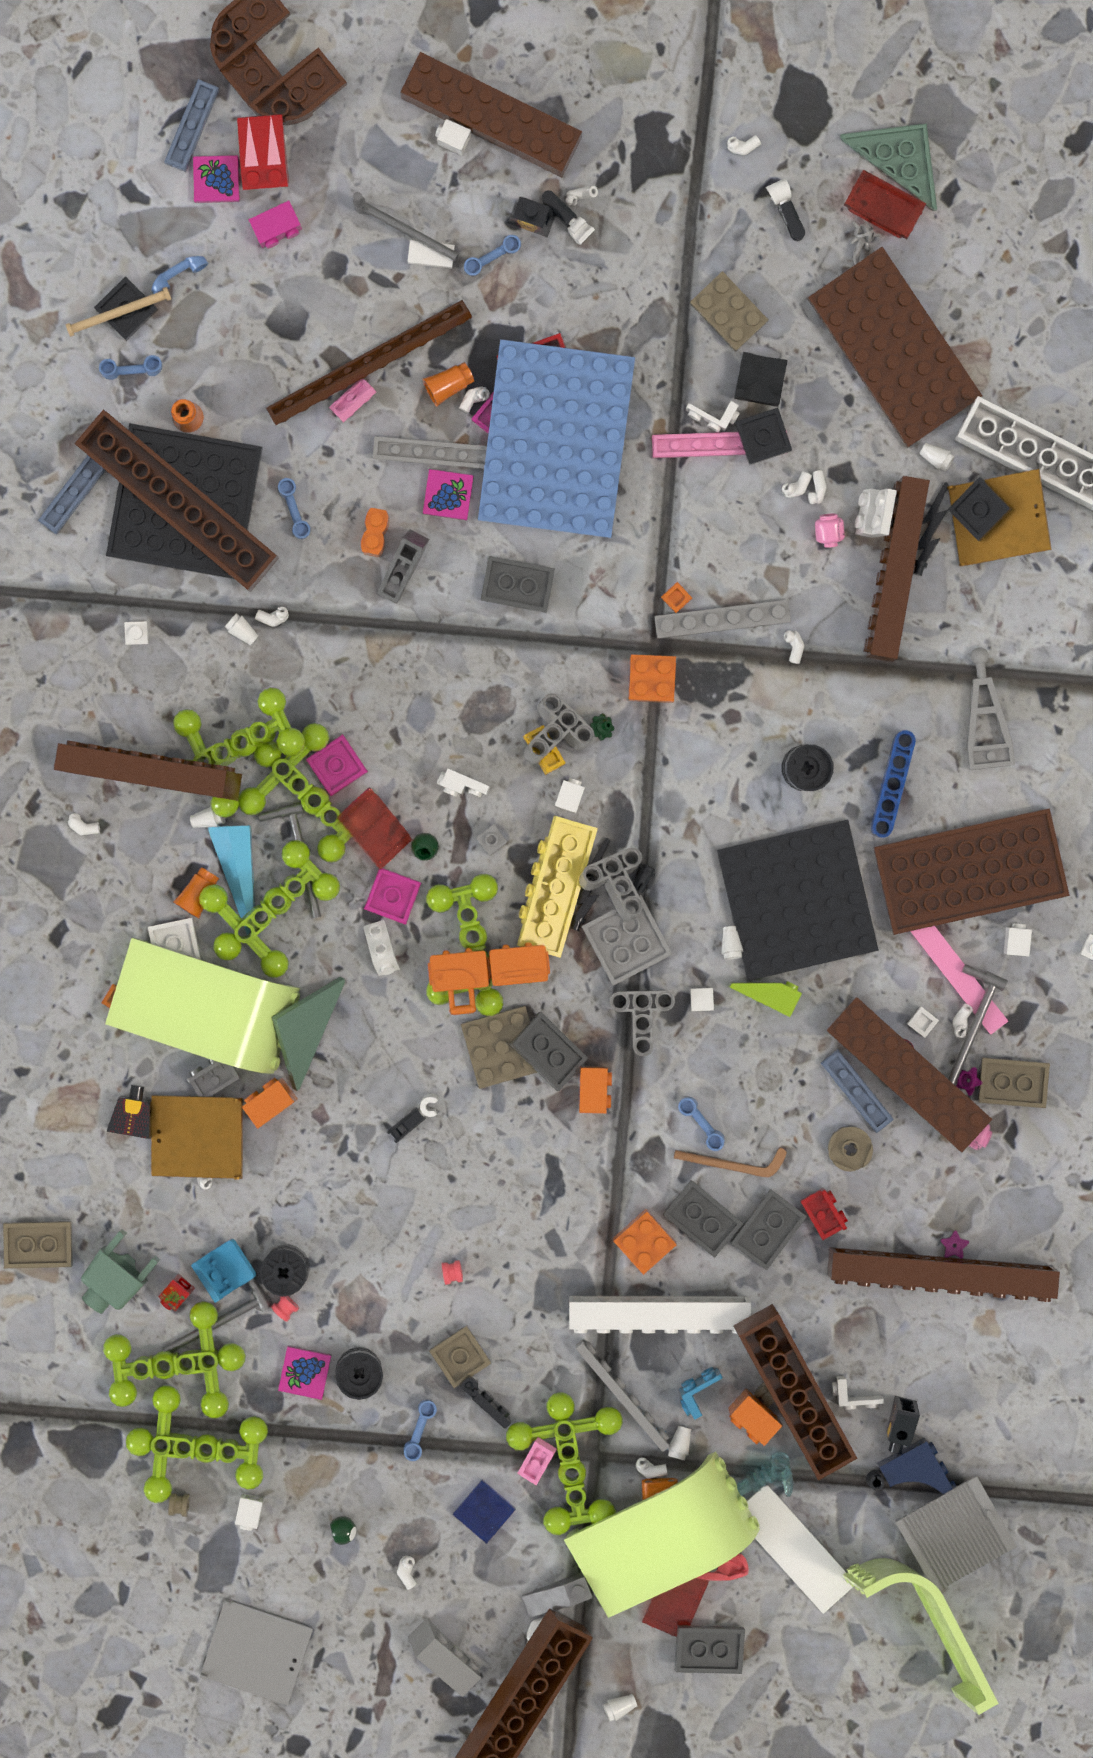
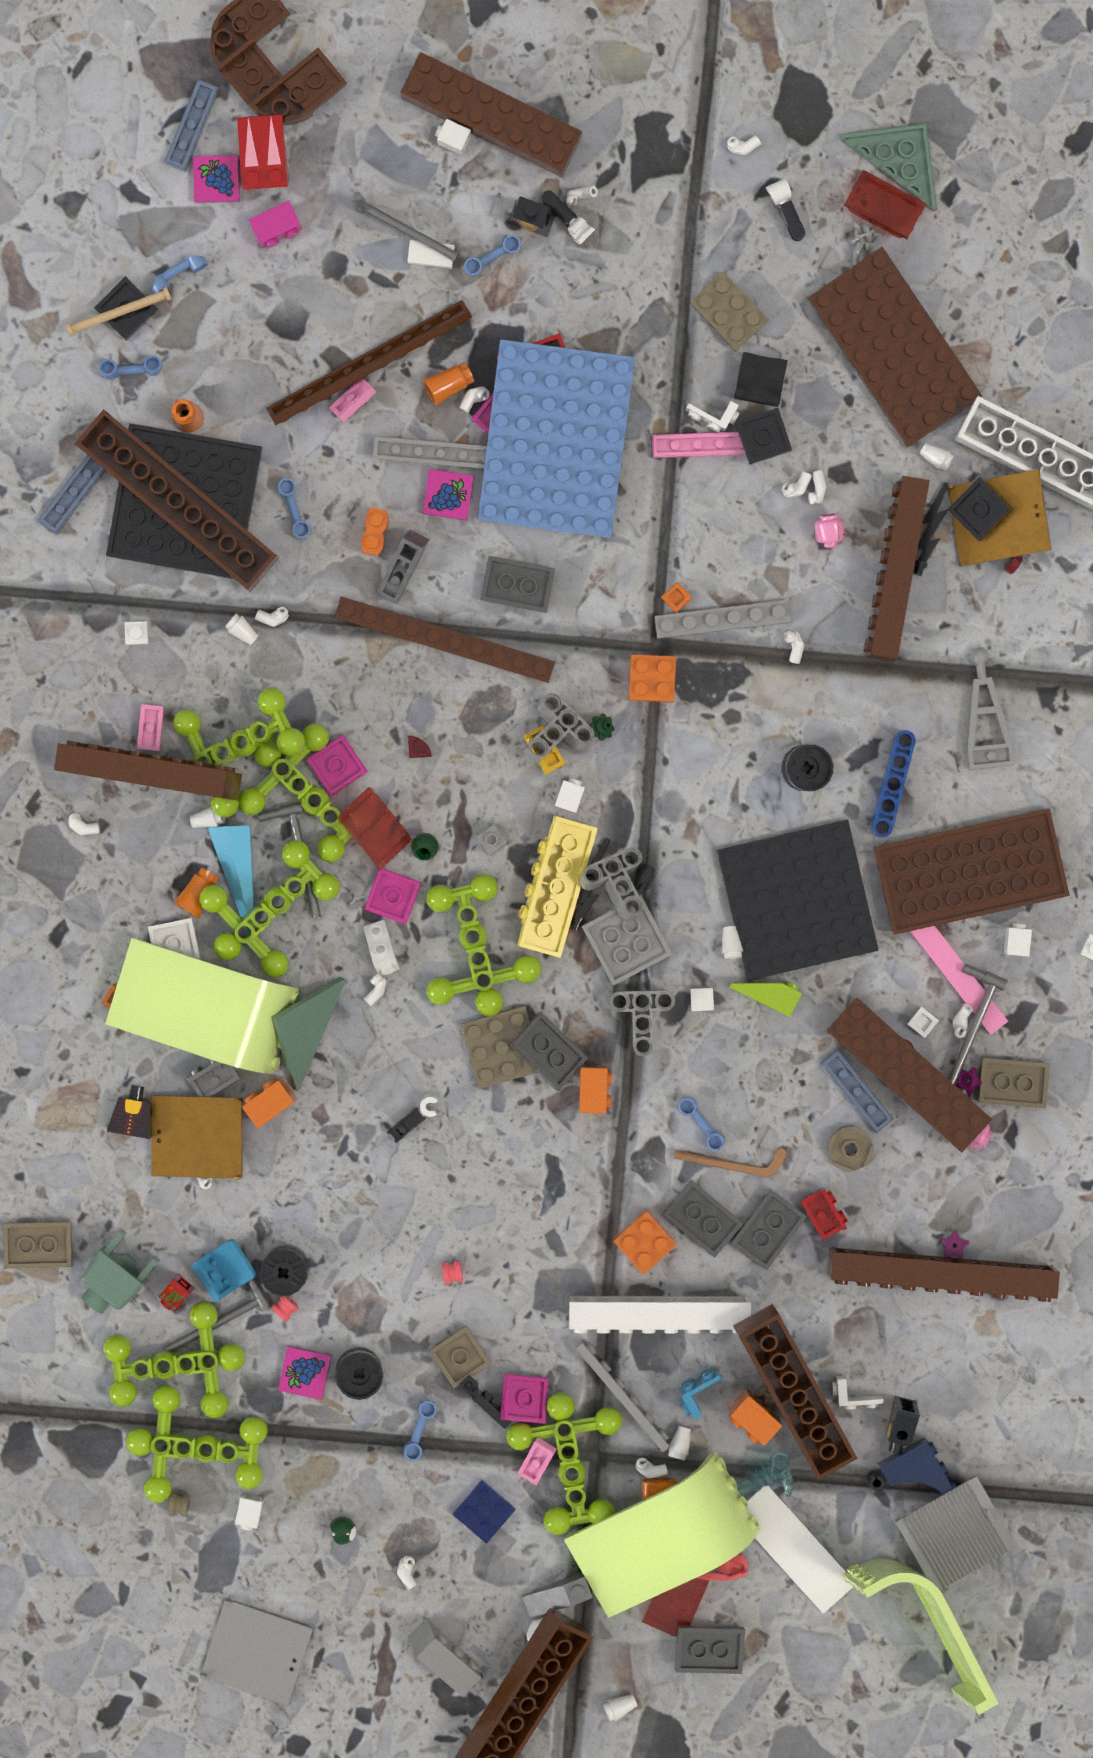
orange piece [428,942,550,1015] -> none
white plate [437,769,490,798] -> none
white plate [854,488,897,538] -> none
none -> bright pink plate [137,704,165,751]
none -> reddish brown plate [334,596,555,683]
none -> white arm [364,974,387,1006]
none -> dark red tile [408,736,432,758]
none -> dark pink tile [500,1374,548,1424]
none -> dark red tile [1003,555,1023,574]

